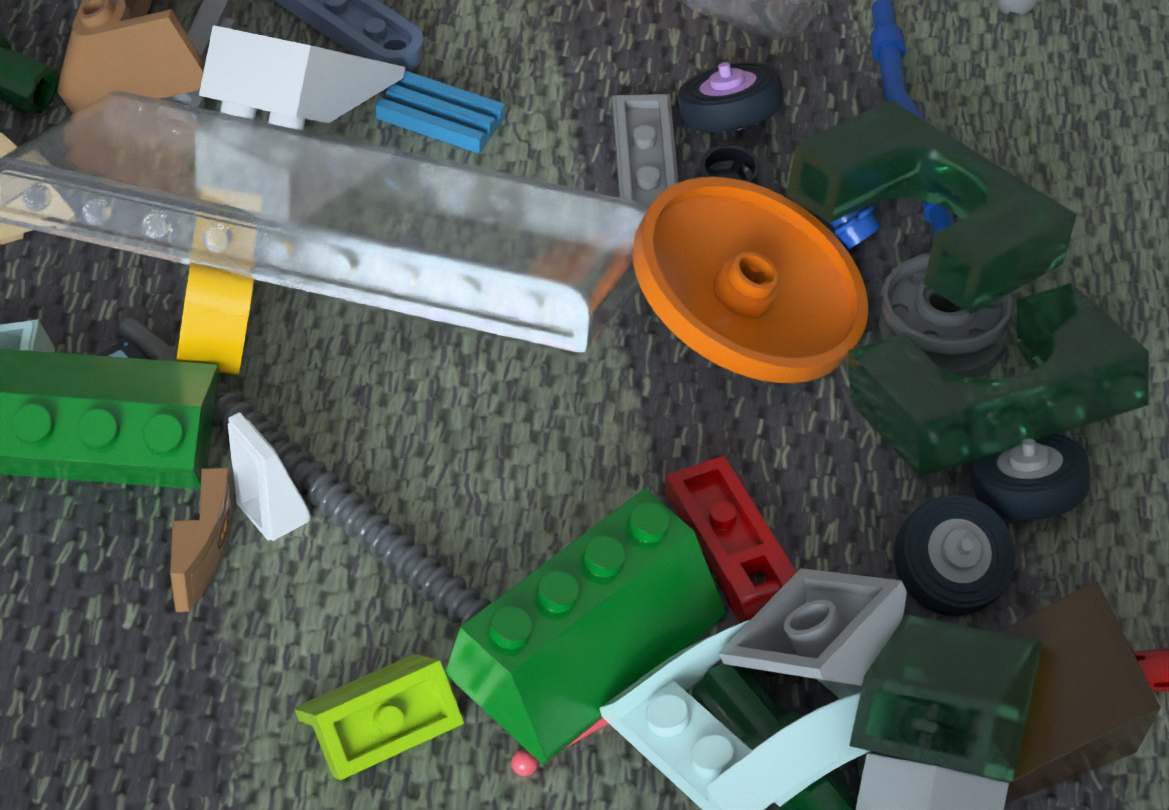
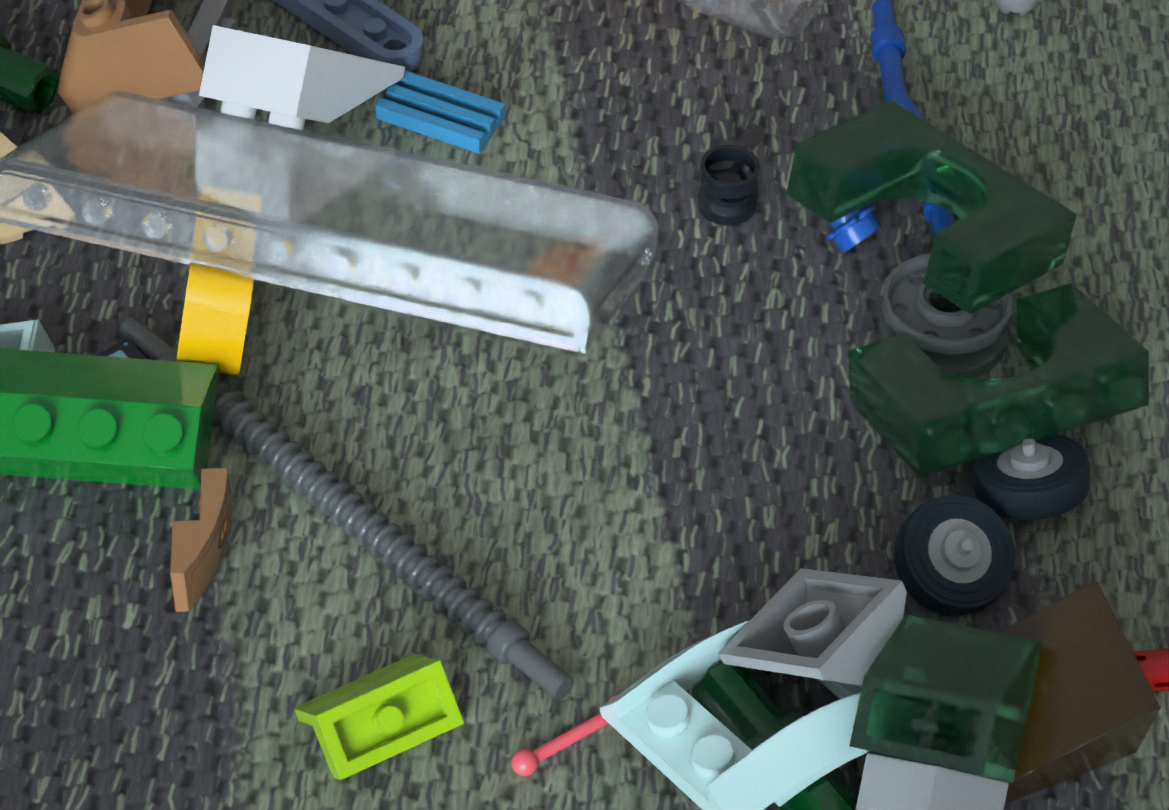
white slope [228,412,311,541] -> none
green slope [445,488,726,766] -> none
light grey tile [612,94,678,230] -> none
orange dish [632,177,868,383] -> none
red plate [664,456,797,624] -> none
black wheel [678,62,784,132] -> none

